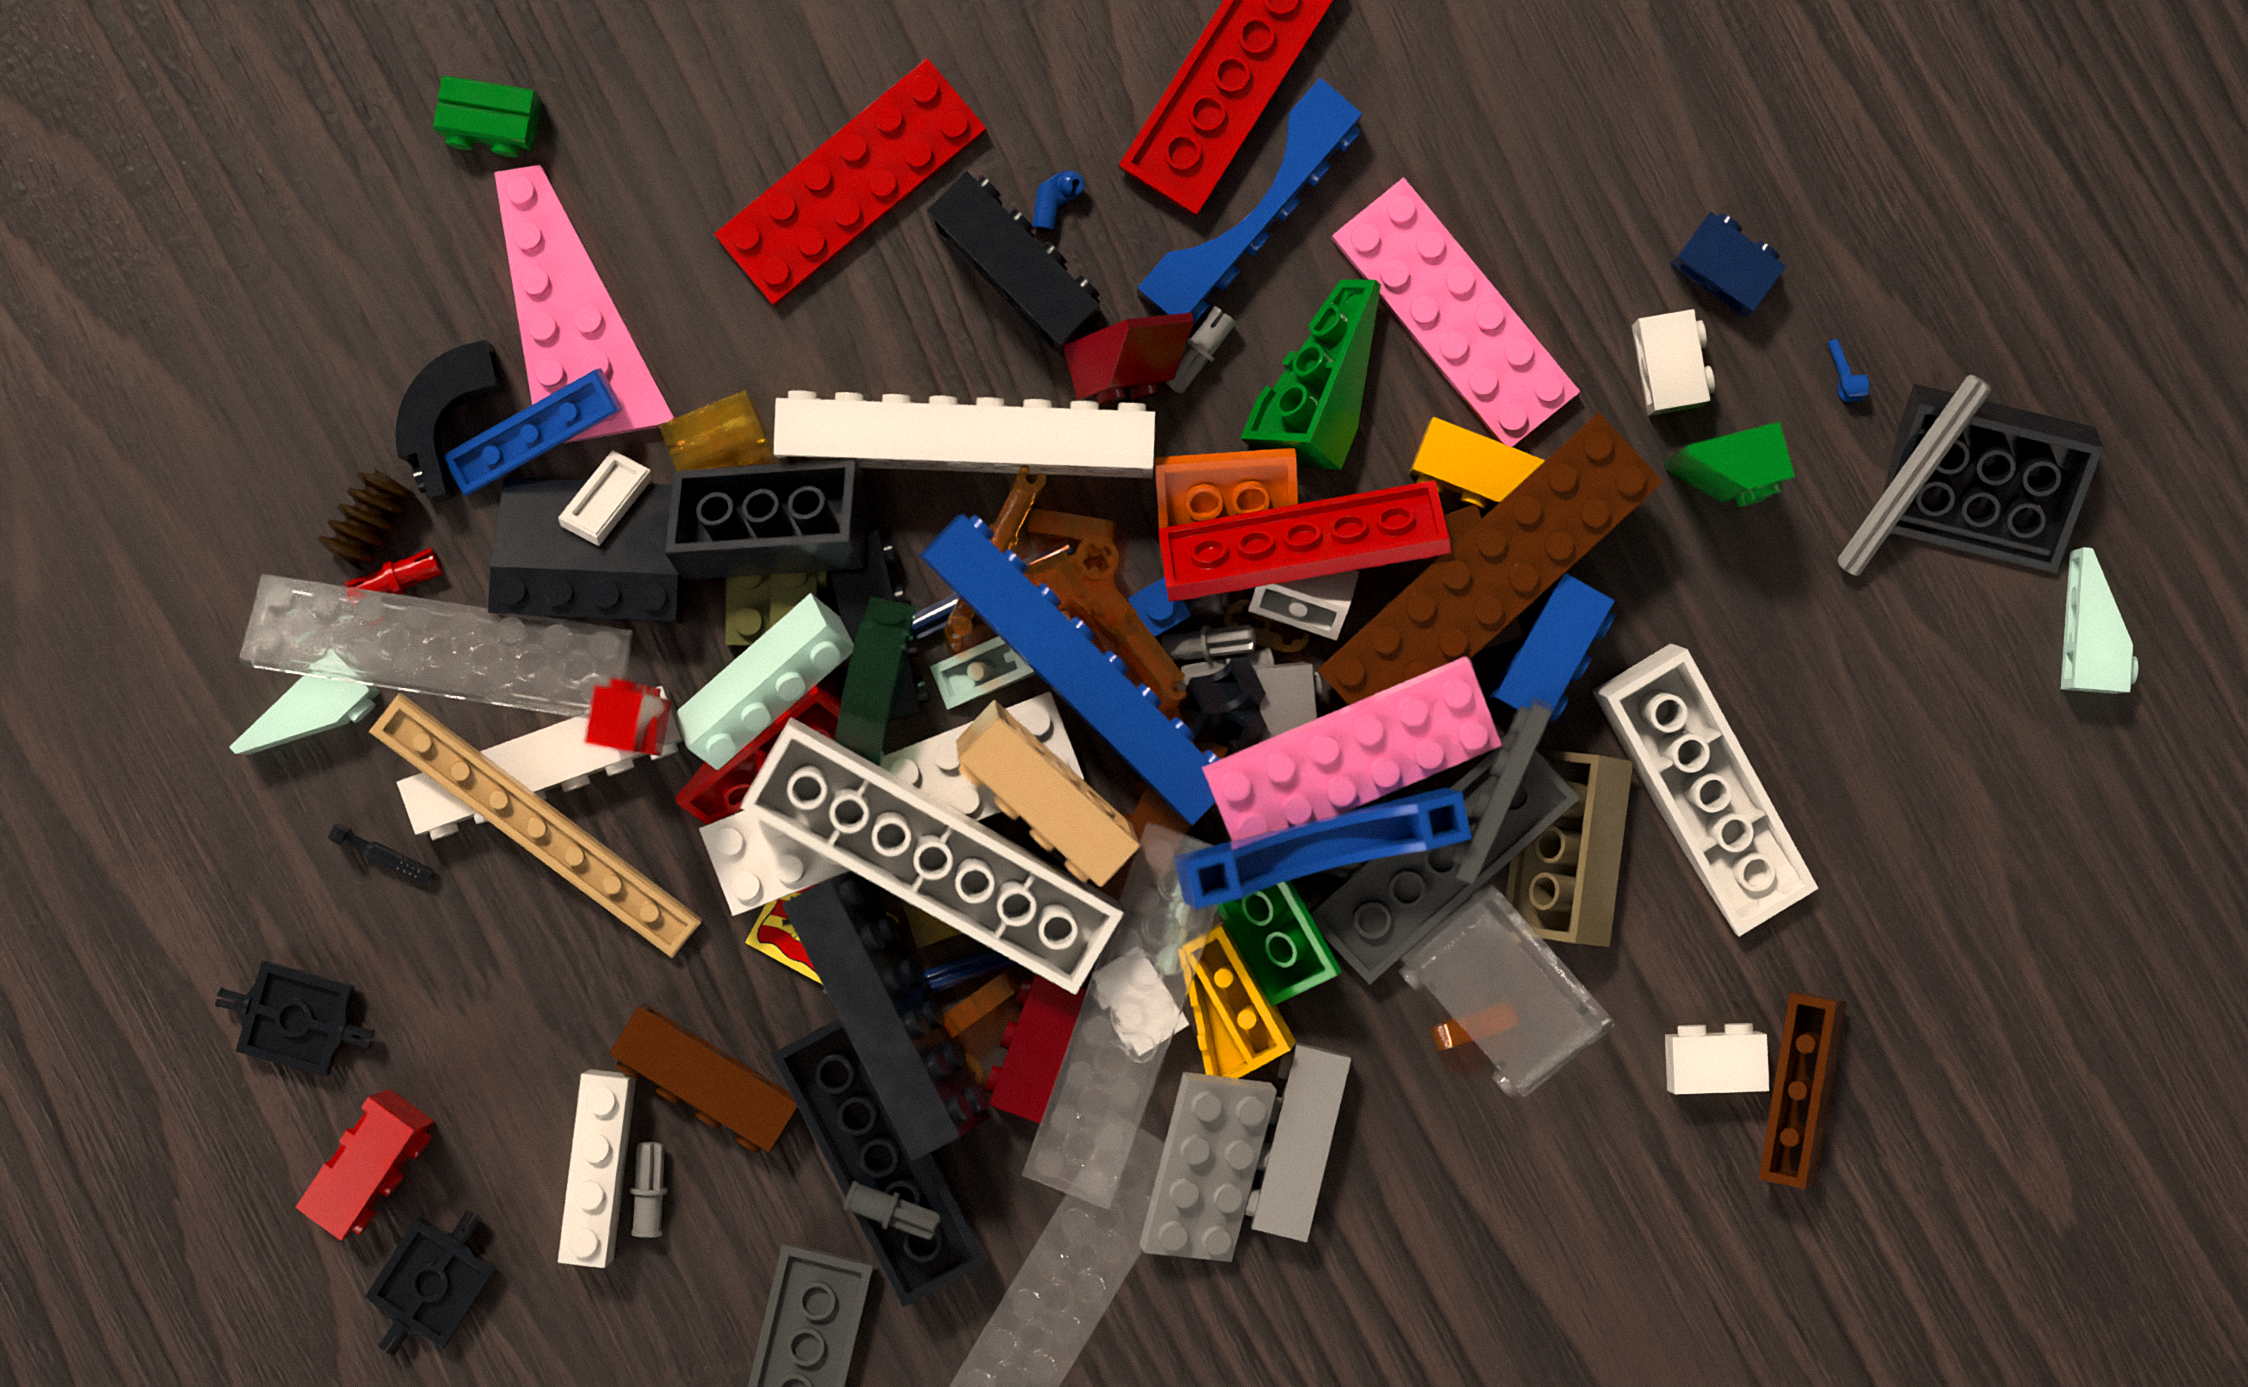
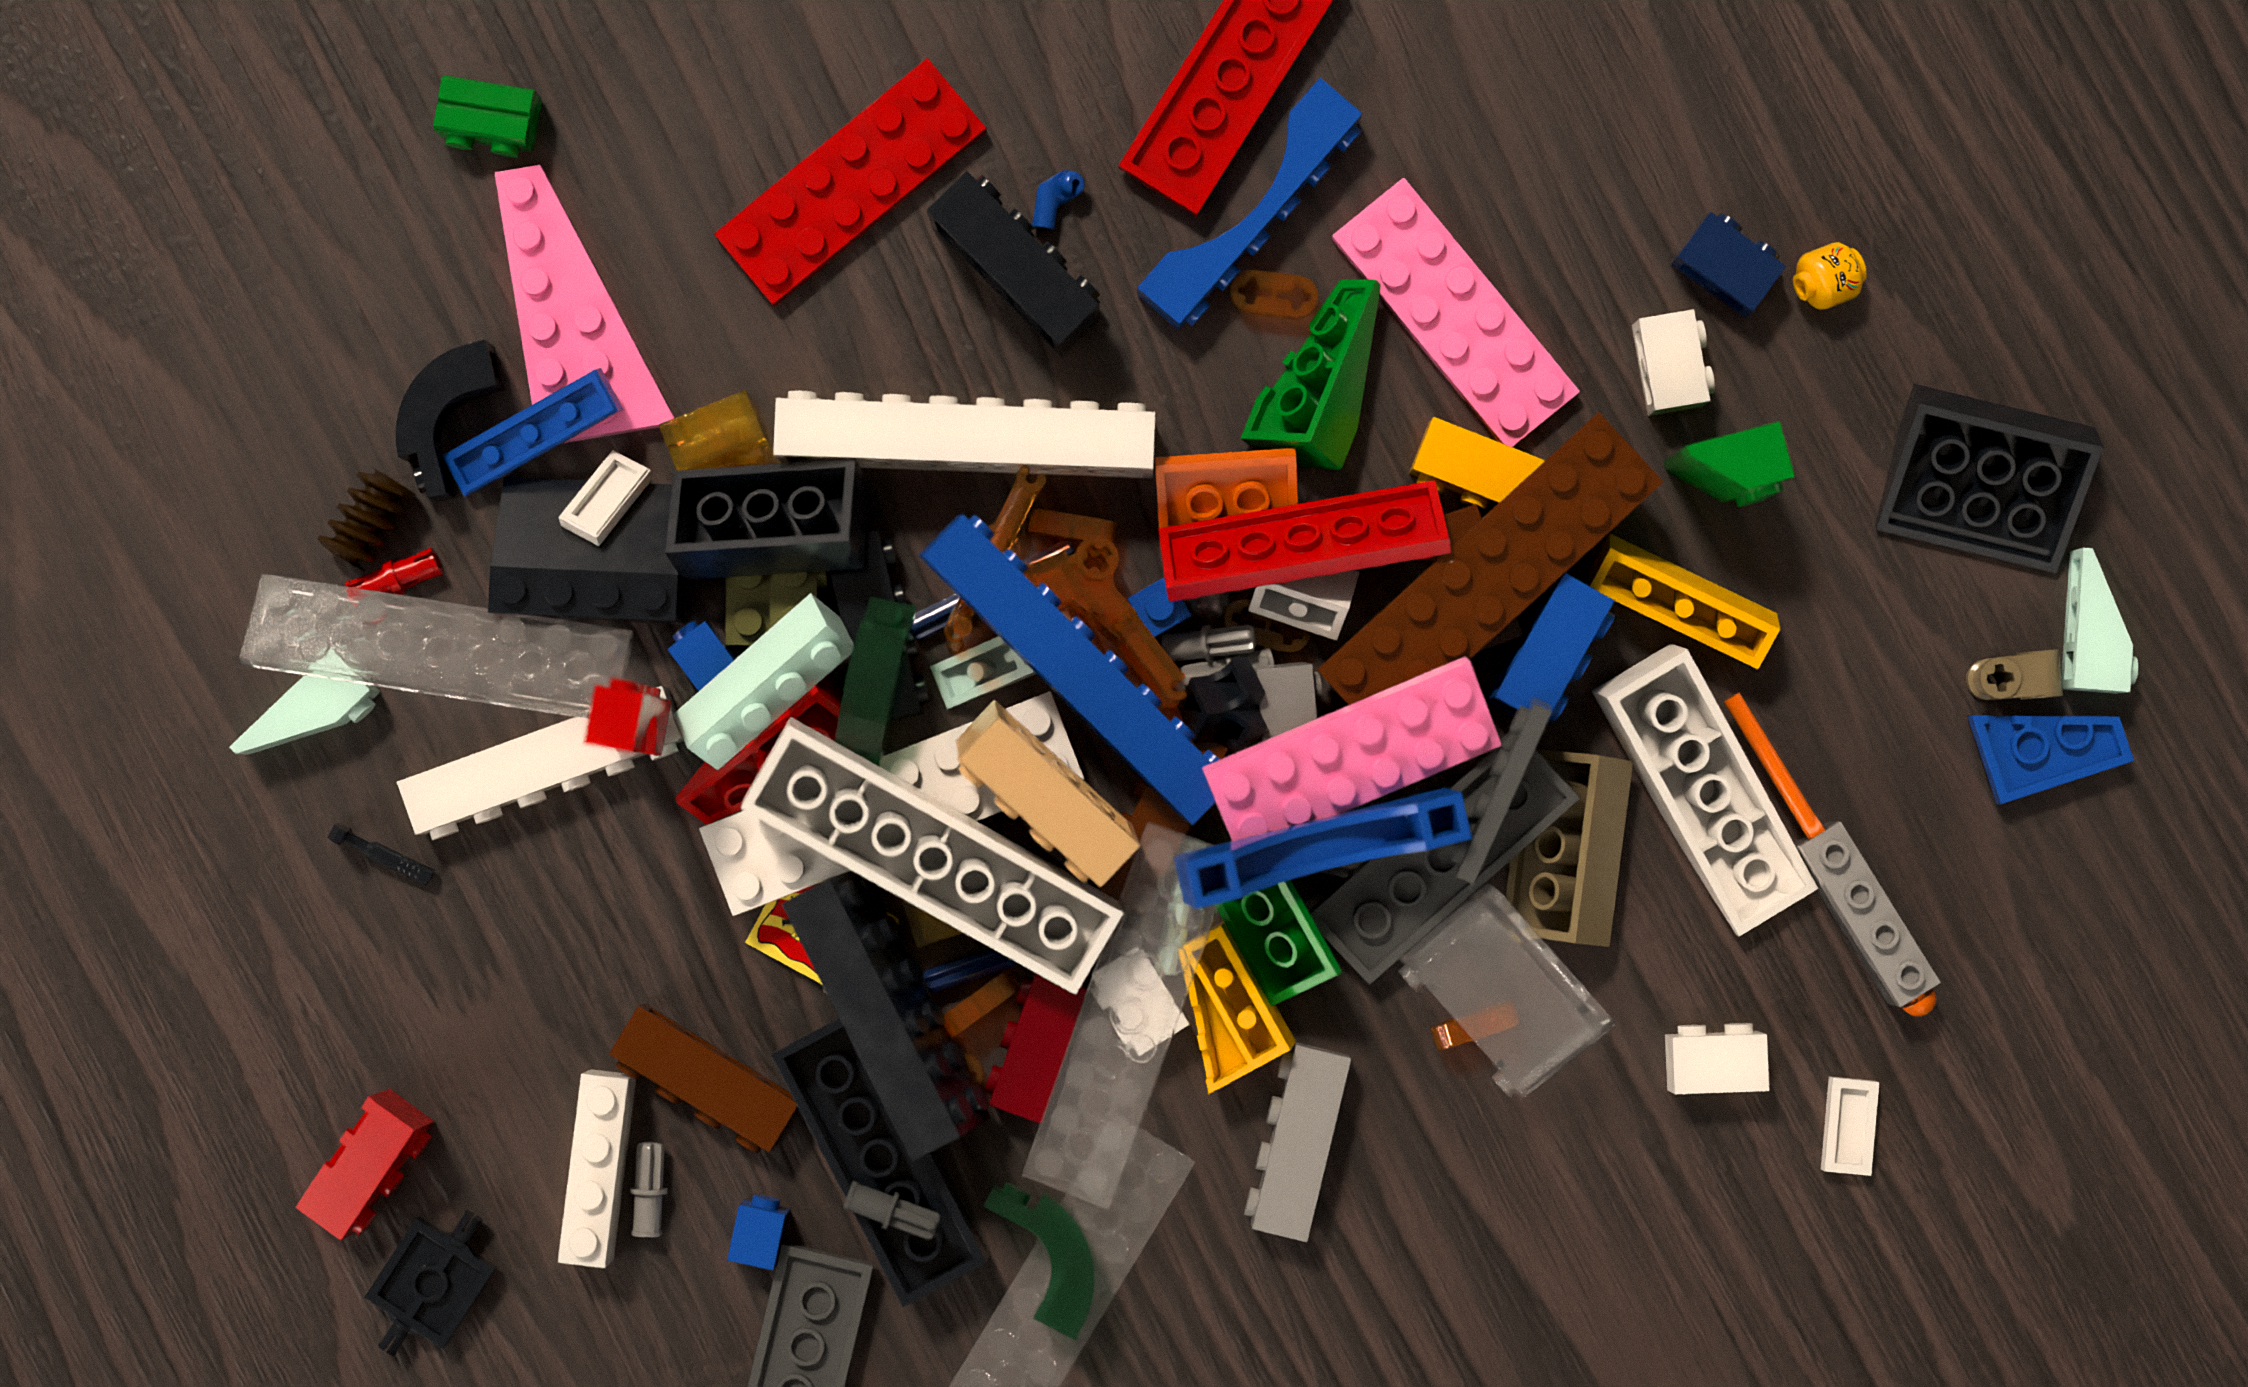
black plate [215,960,375,1077] -> none
tan tile [369,692,702,958] -> none
dark red slope [1063,312,1194,405] -> none
light grey plate [1139,1072,1277,1262] -> none
light grey axle [1165,305,1238,394] -> none
reddish brown brick [1758,992,1847,1189] -> none
blue hand [1827,339,1869,402] -> none
light grey axle [1838,375,1991,576] -> none
none -> blue brick [667,620,736,691]
none -> blue brick [727,1194,790,1270]
none -> clear green arch [984,1182,1095,1341]
none -> clear orange beam [1230,270,1318,320]
none -> yellow brick [1588,534,1780,669]
none -> light grey piece [1724,692,1941,1016]
none -> yellow head [1793,242,1867,310]
none -> white tile [1821,1076,1879,1176]
none -> dark tan piece [1966,649,2063,700]
none -> blue wing [1967,715,2134,804]

